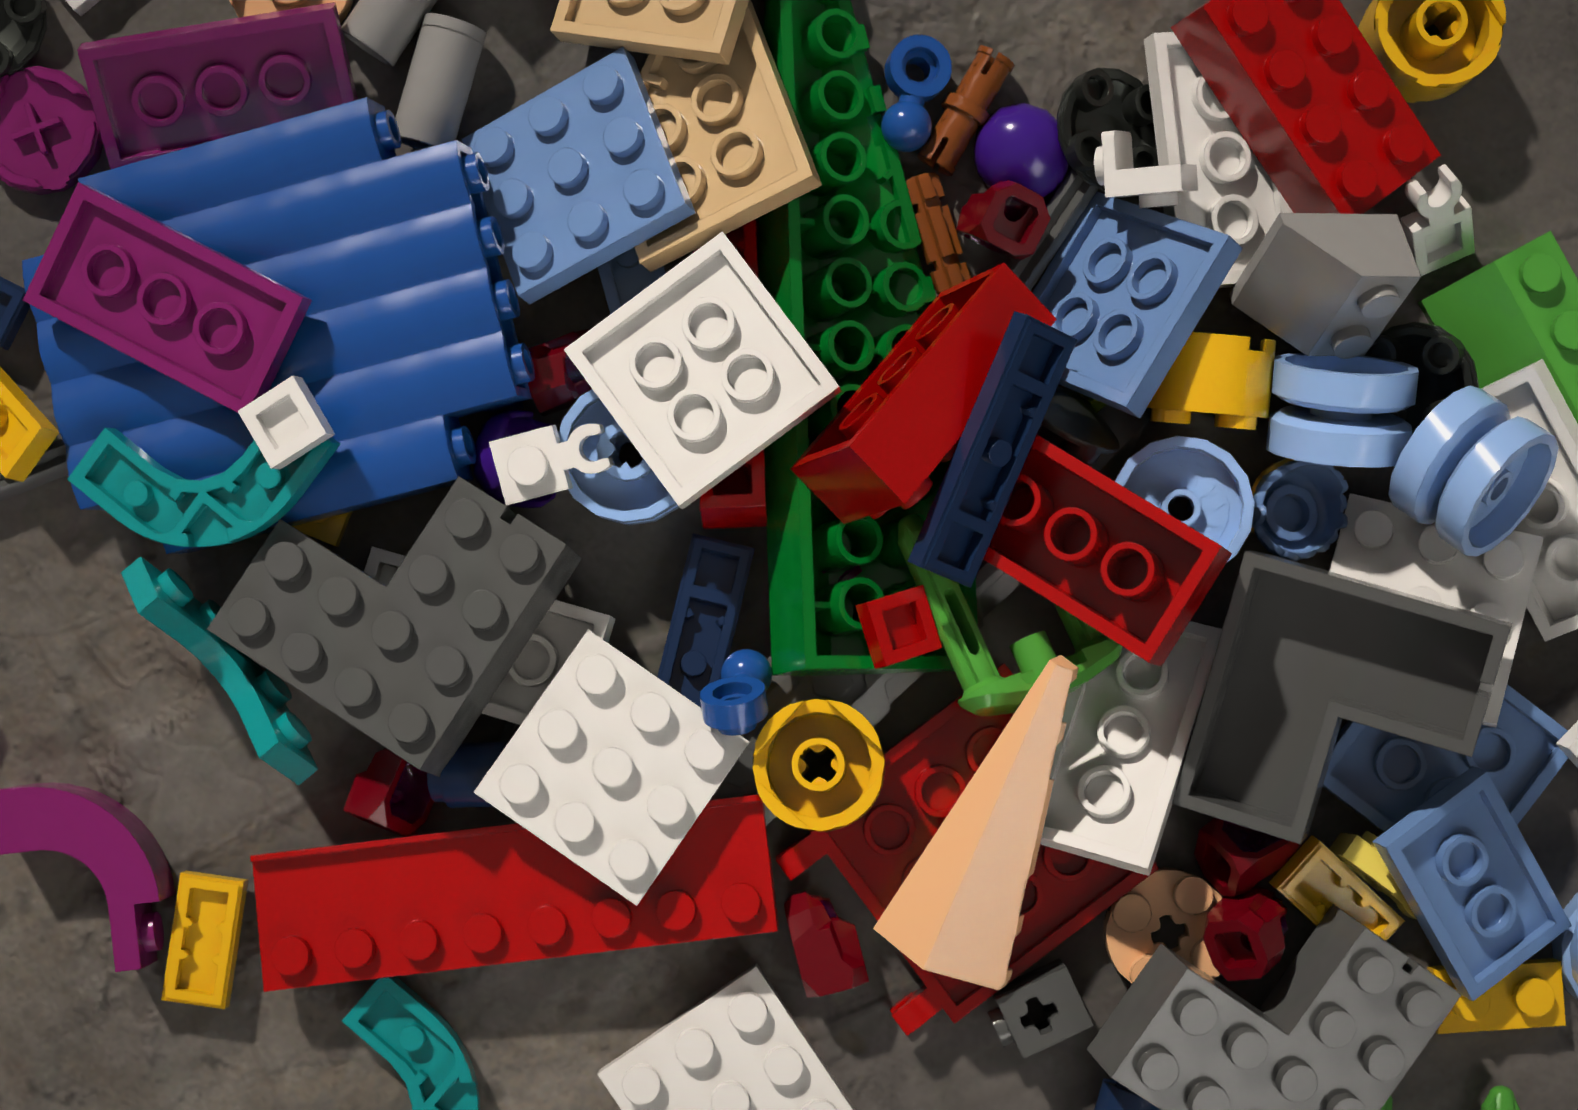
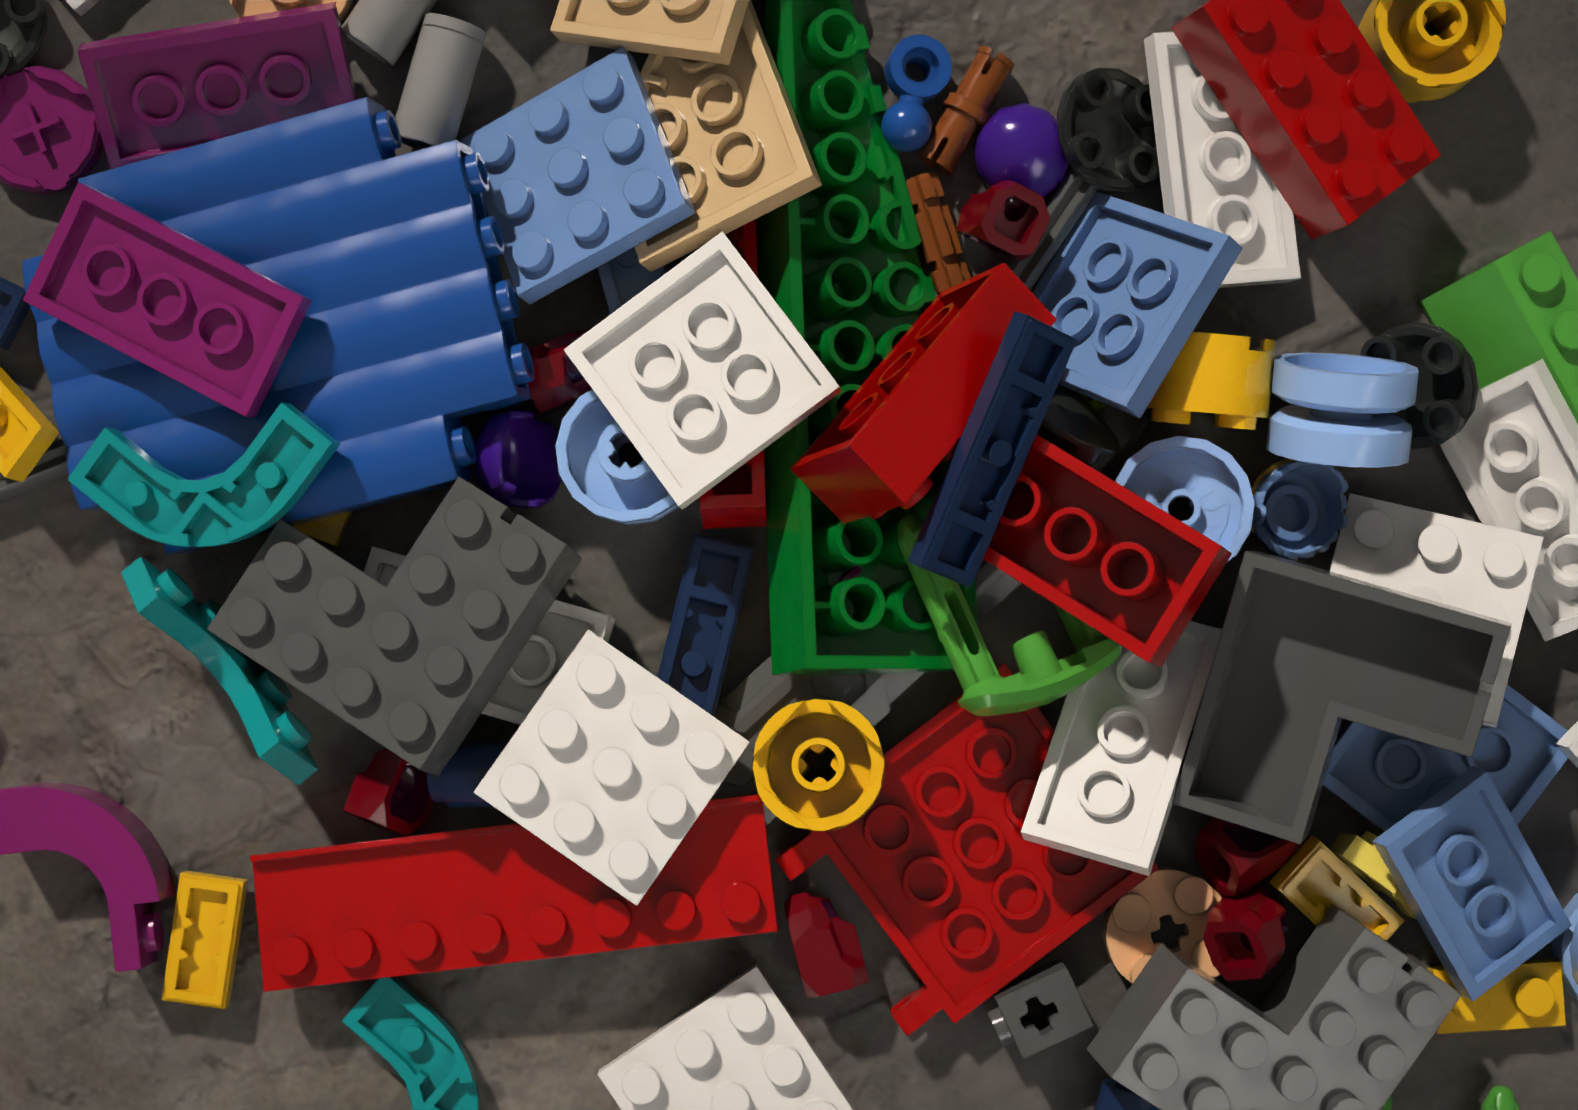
white plate [238,376,335,469] -> none
white plate [489,424,614,506] -> none
blue plate [699,649,772,736] -> none
red plate [855,585,942,669] -> none
light nougat wedge [873,655,1079,990] -> none
white bracket [1094,130,1198,208] -> none
light grey slope [1229,213,1421,359] -> none
light blue wheel [1388,385,1559,557] -> none
white plate [1401,164,1475,276] -> none

